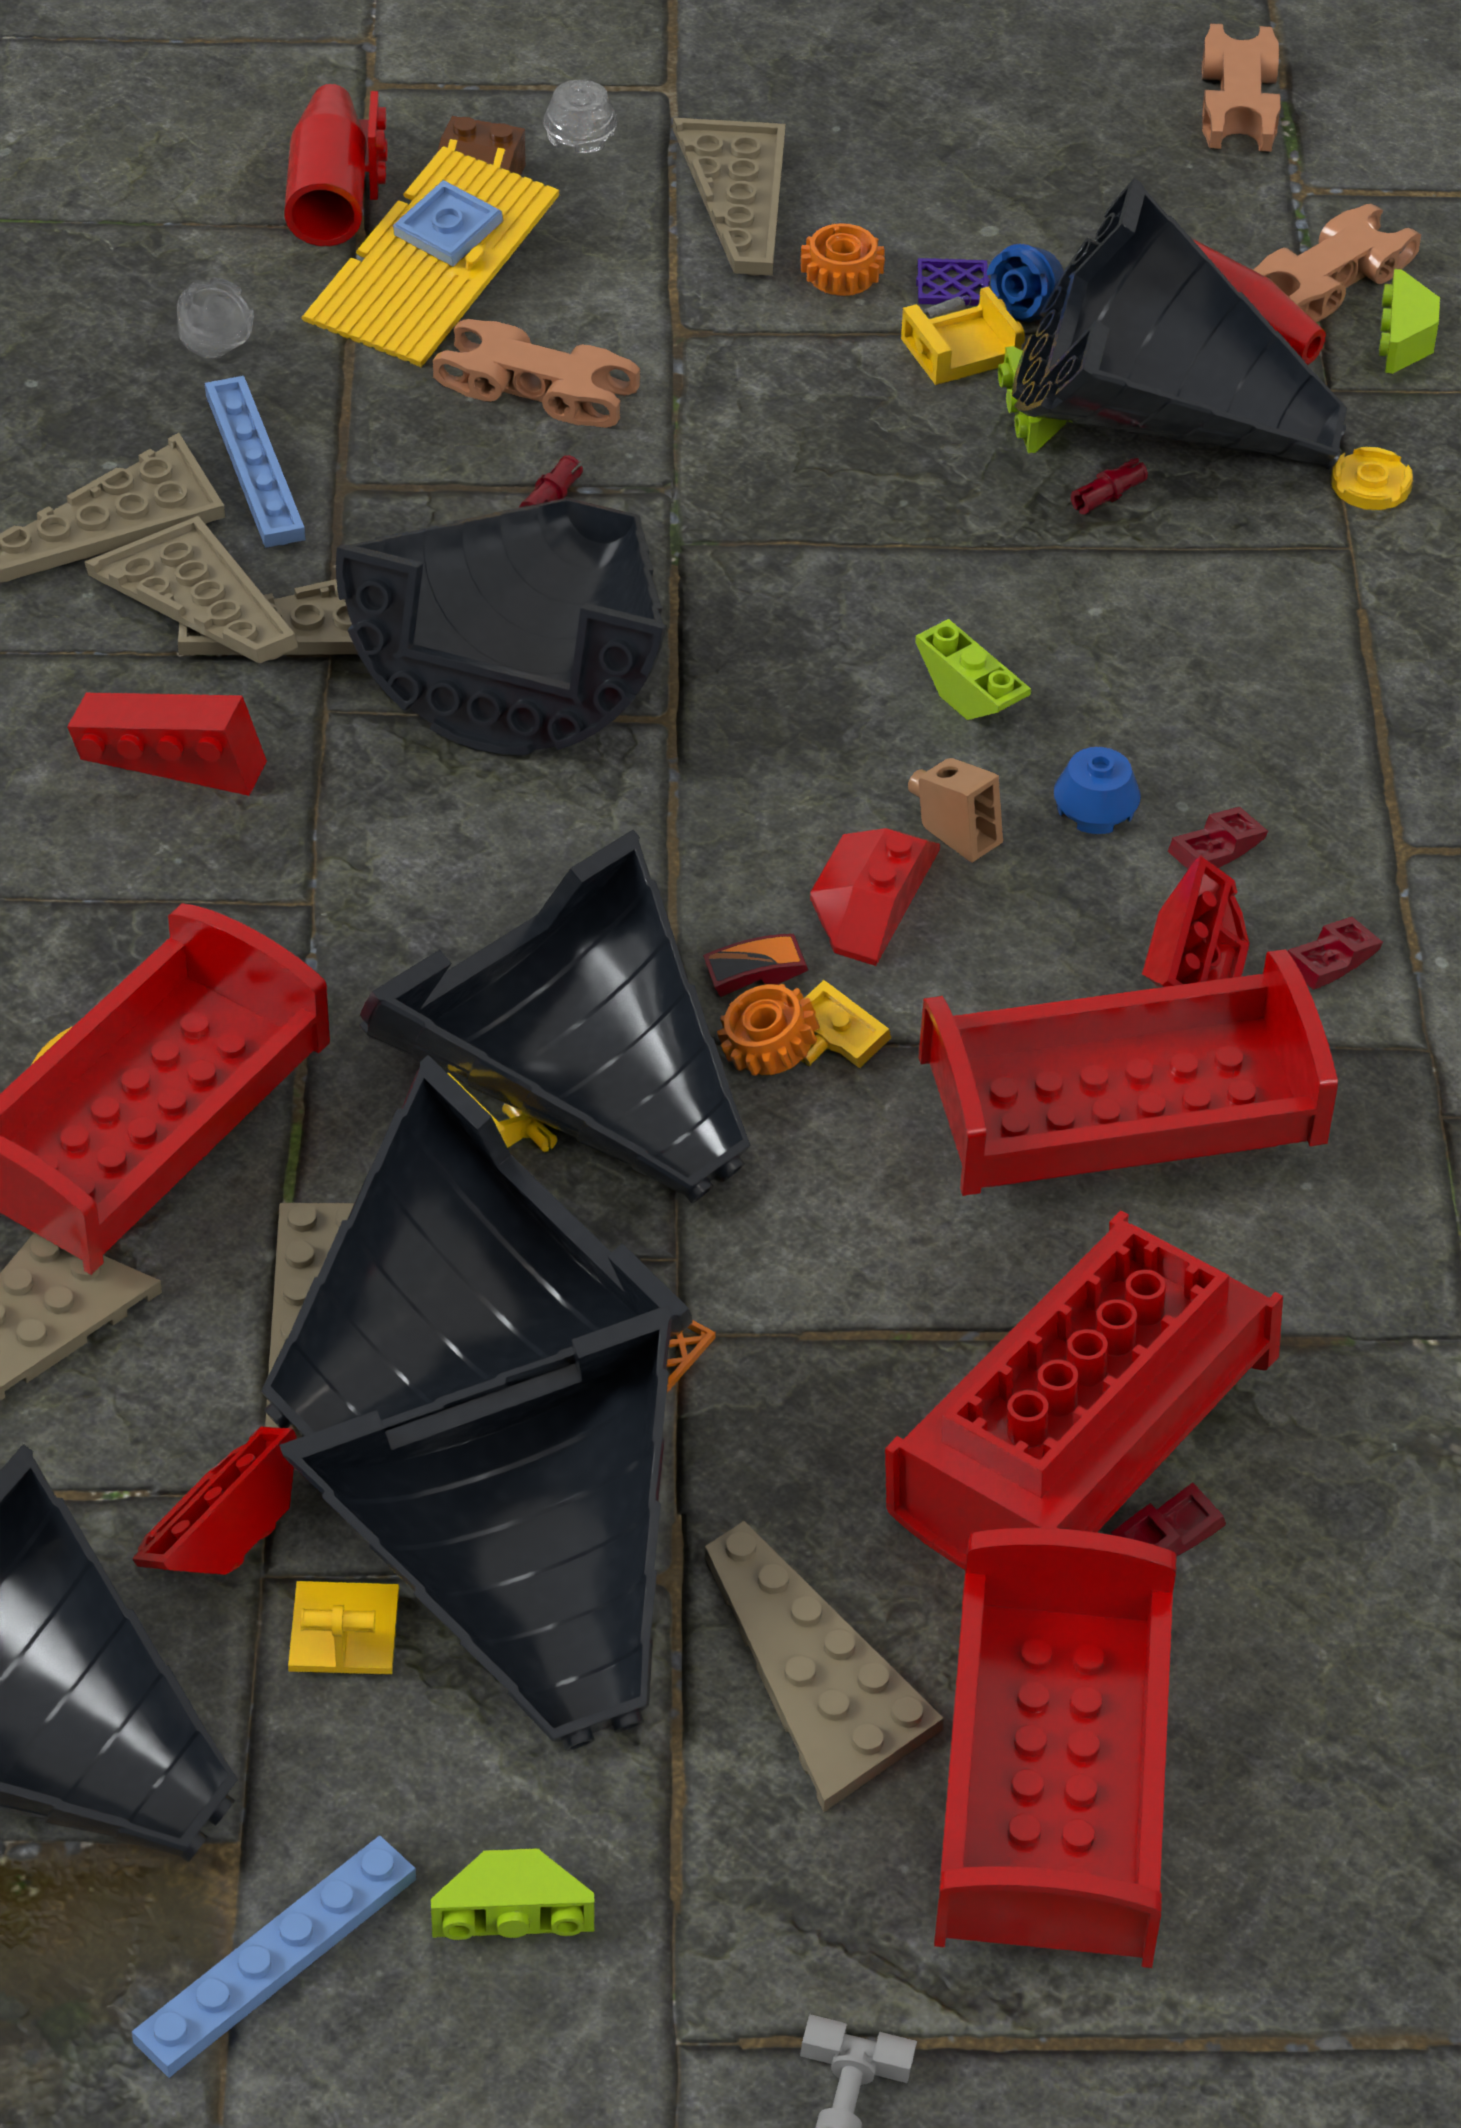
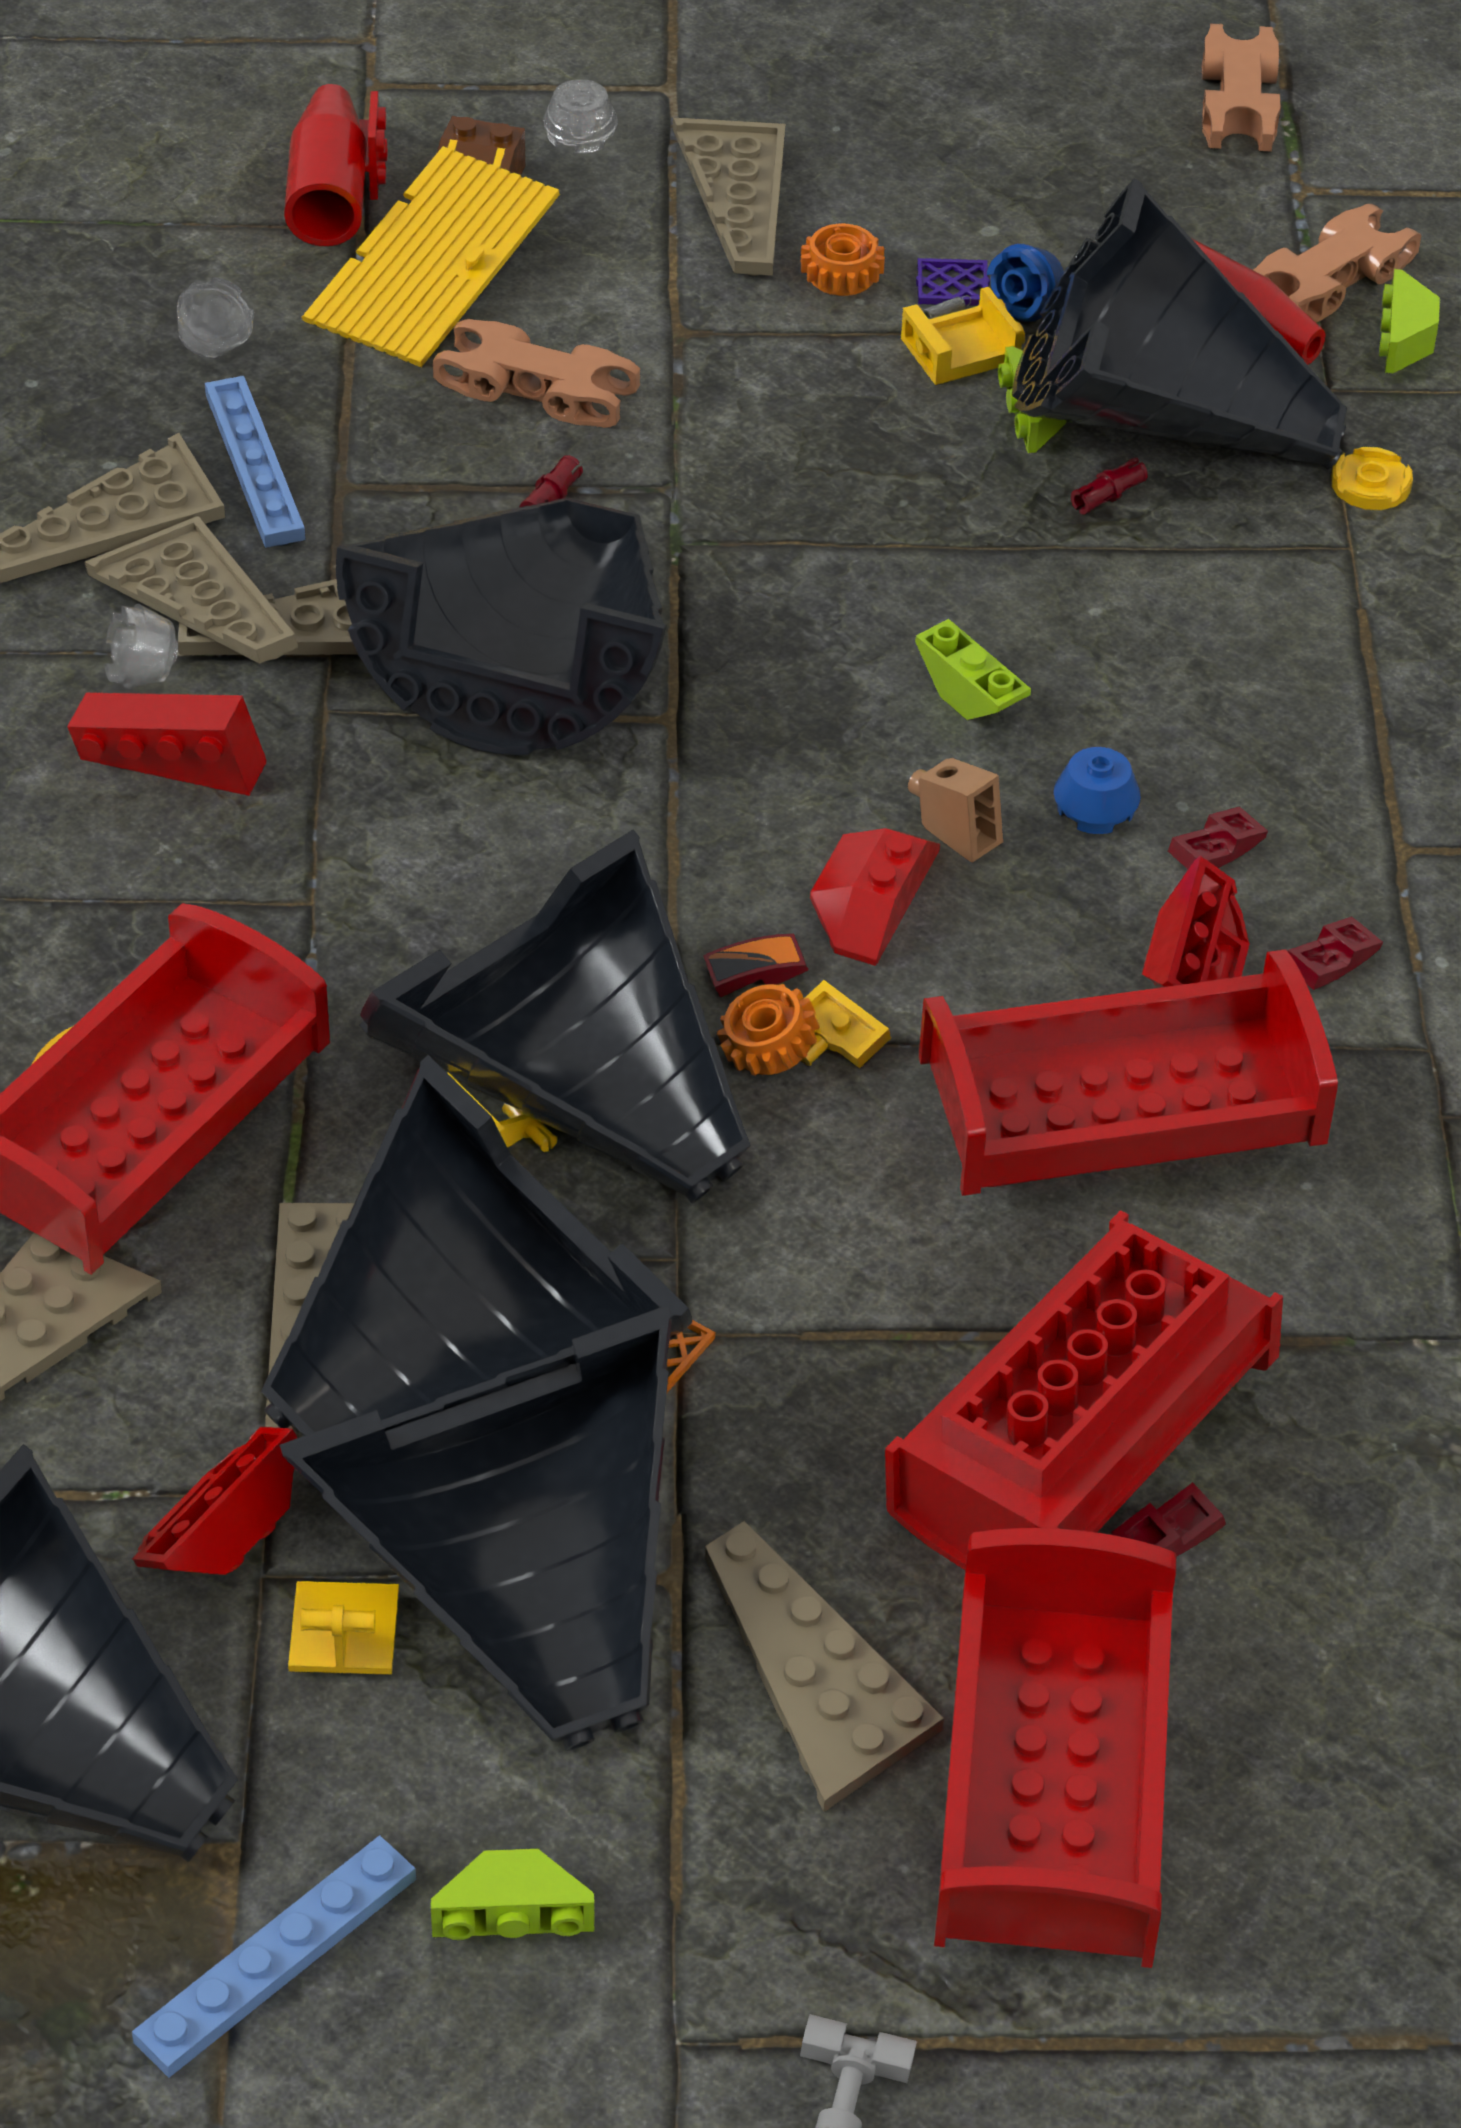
medium blue tile [393,180,503,267] -> none
none -> clear cone [105,604,178,689]

